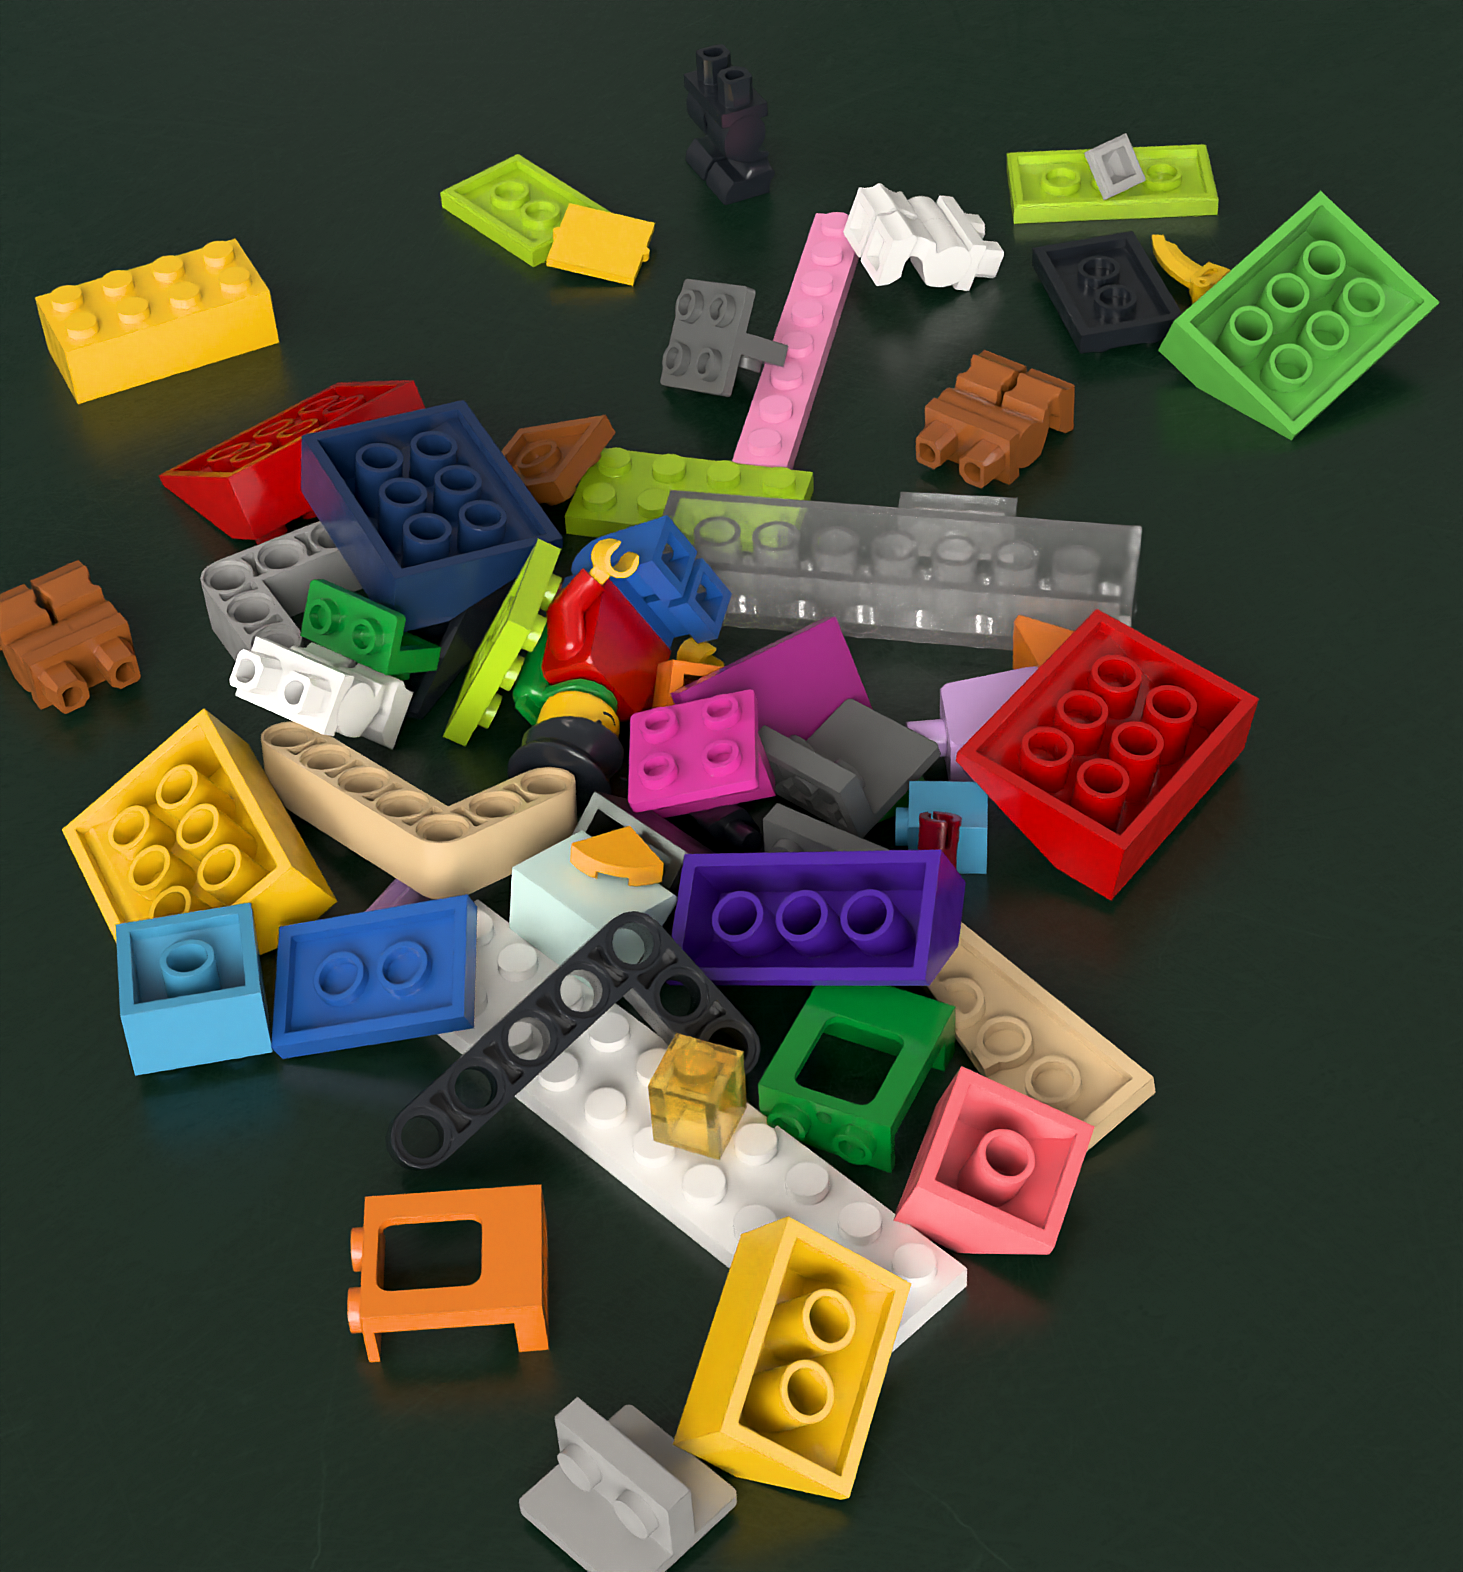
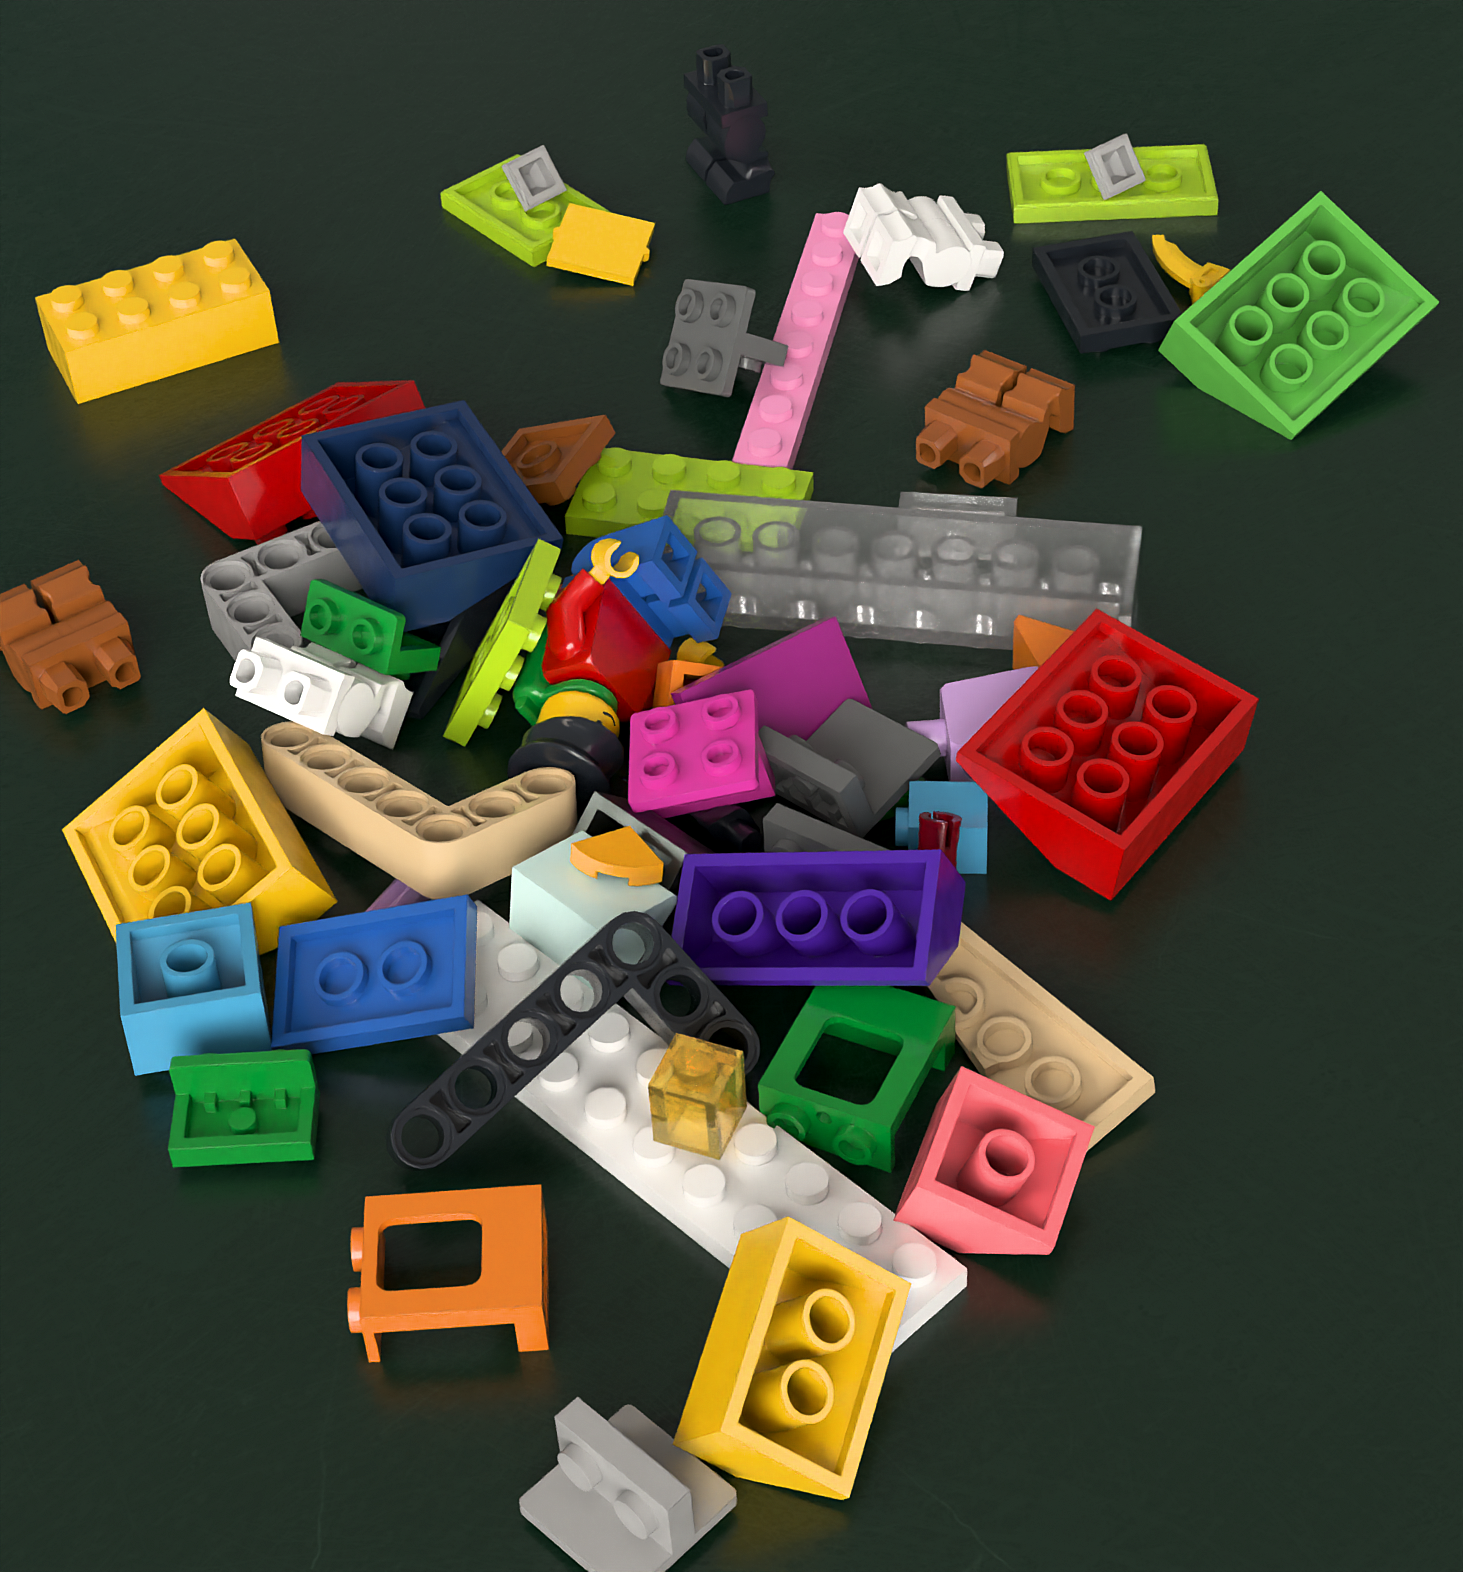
none -> green bracket [168,1049,320,1167]
none -> light grey slope [501,145,567,212]

